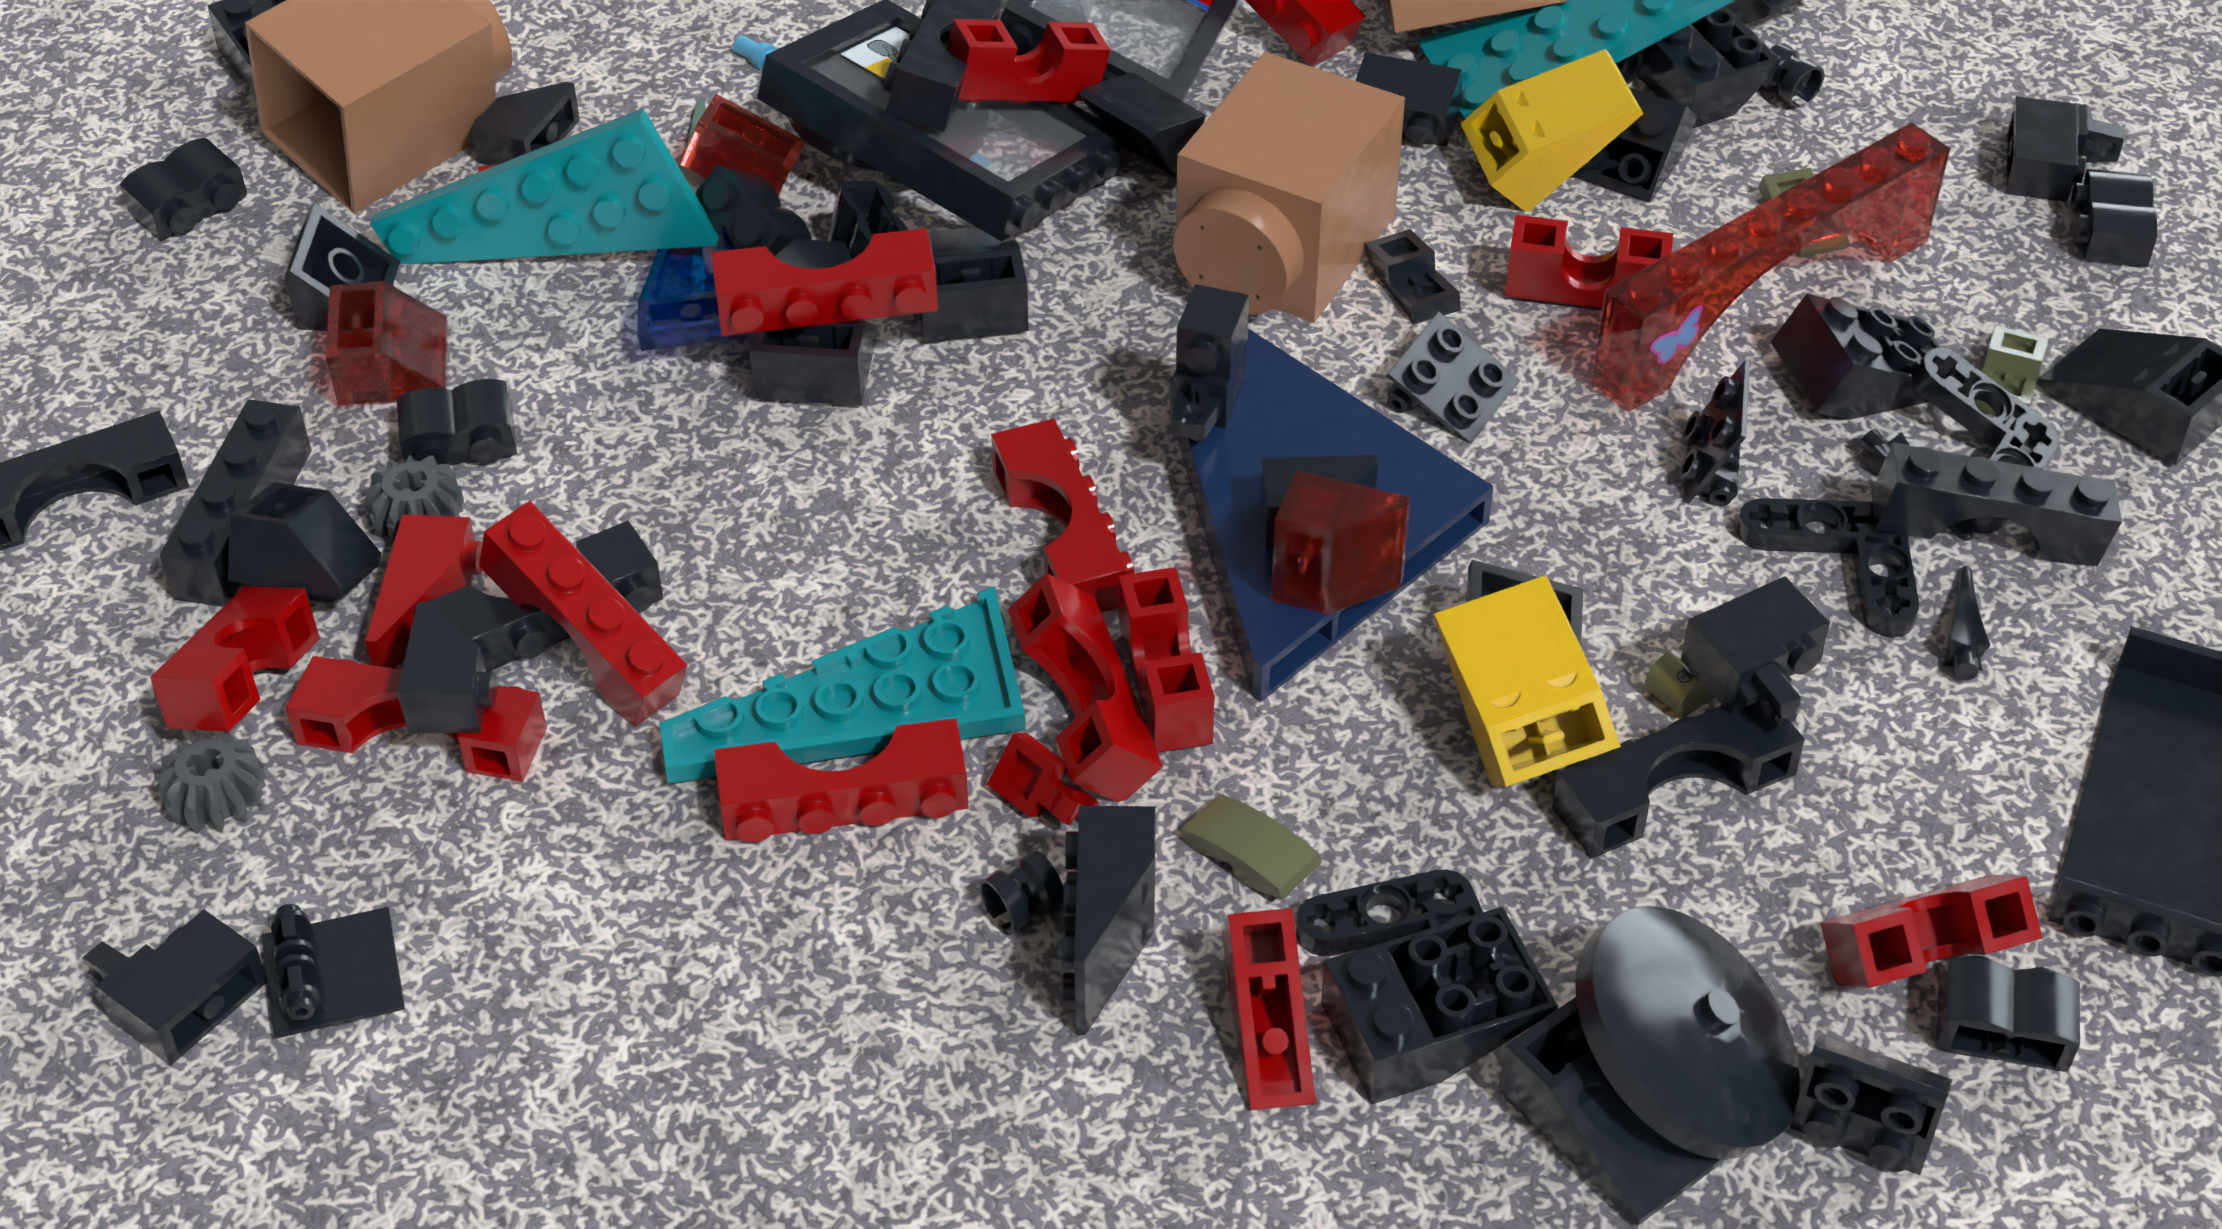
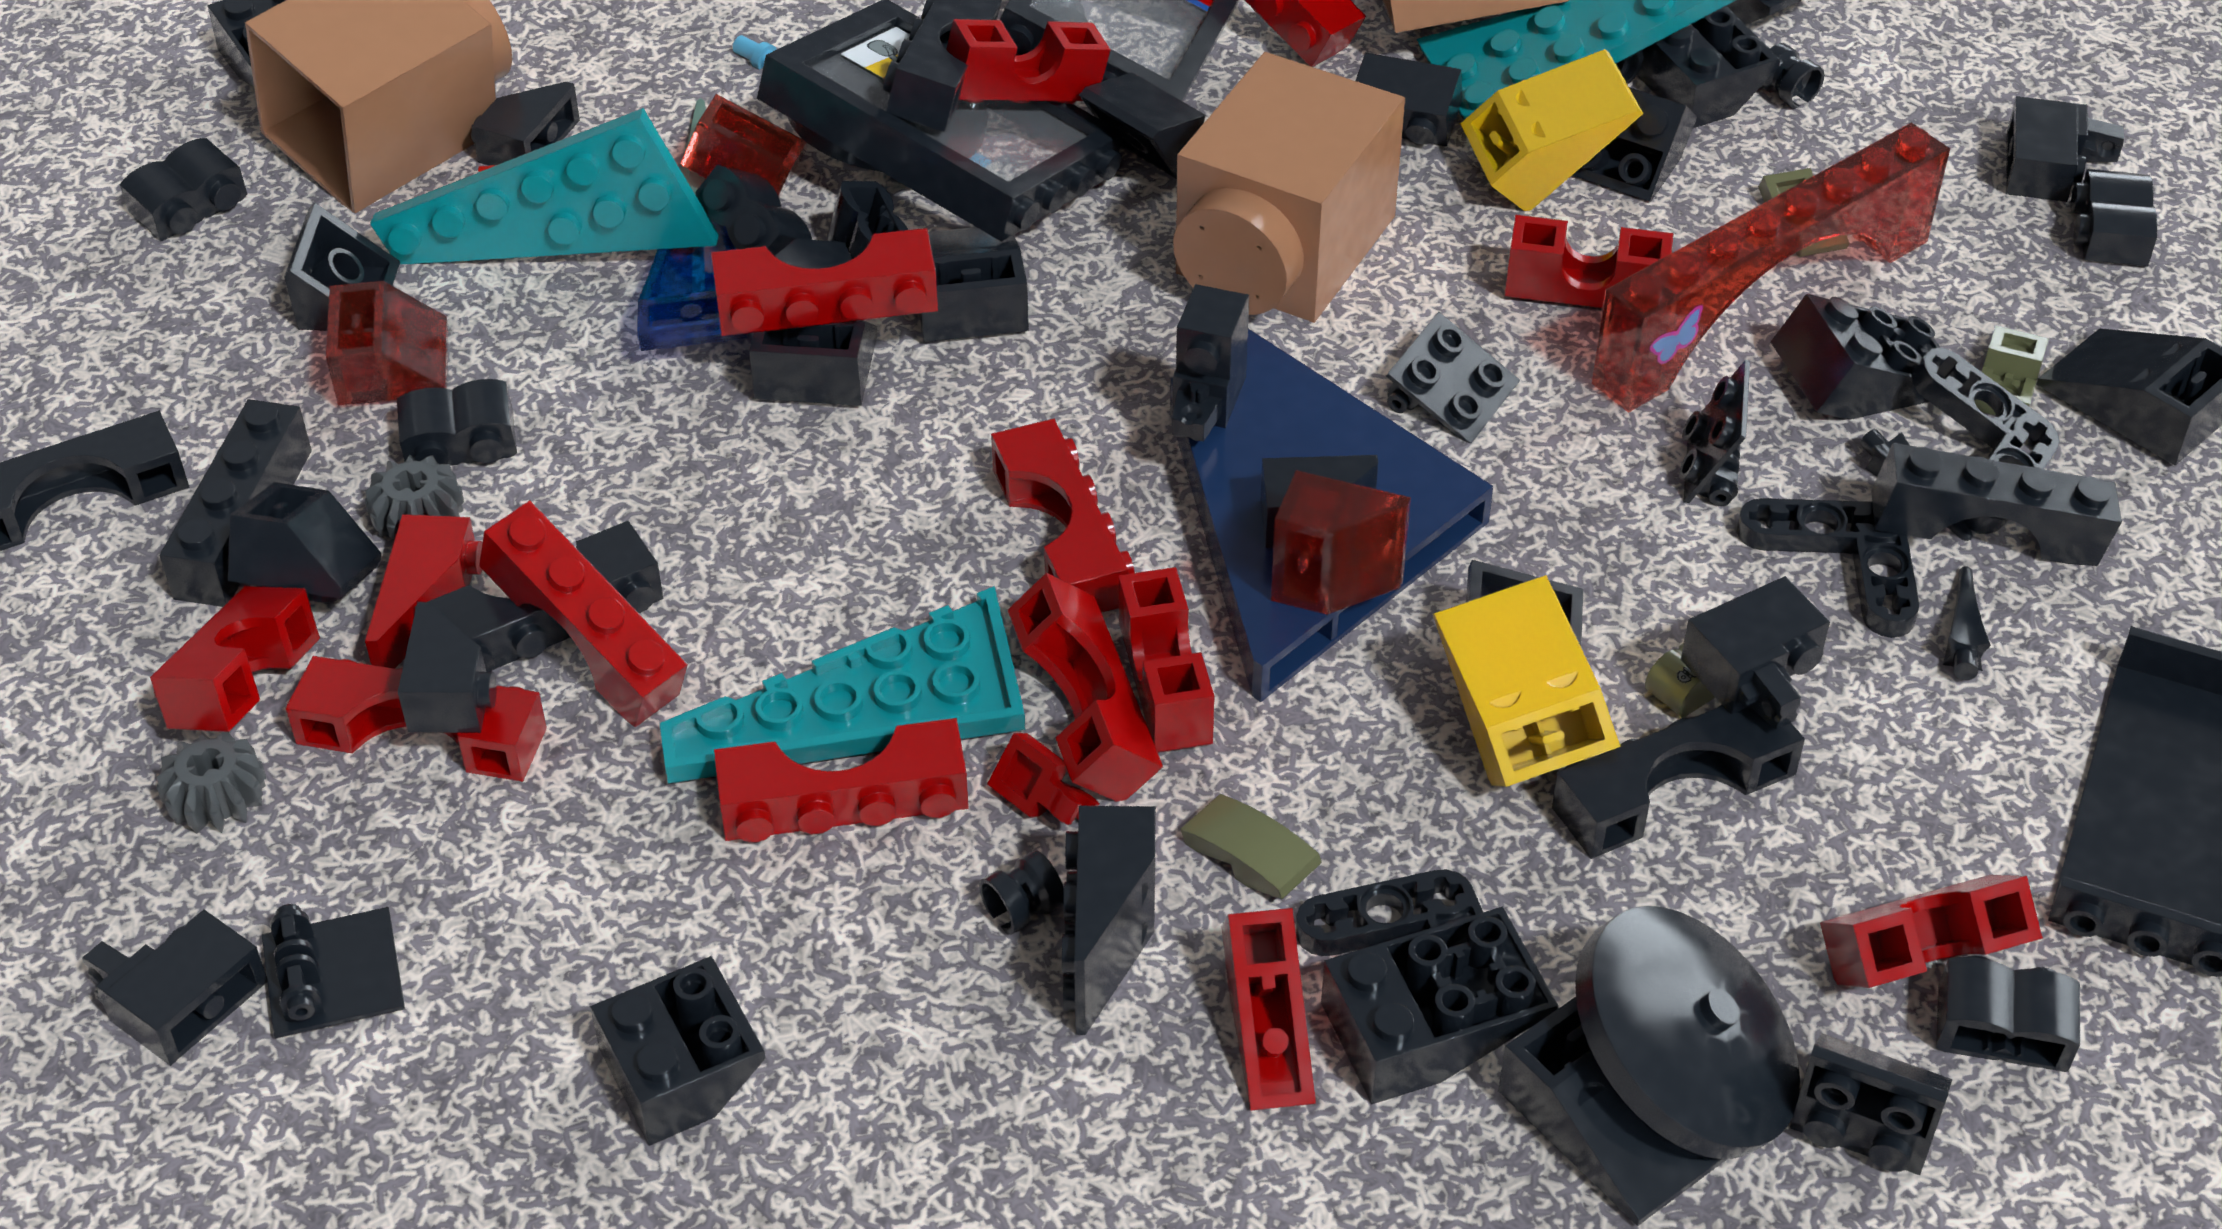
black slope [1364,229,1461,325] -> none
none -> black slope [590,956,766,1146]

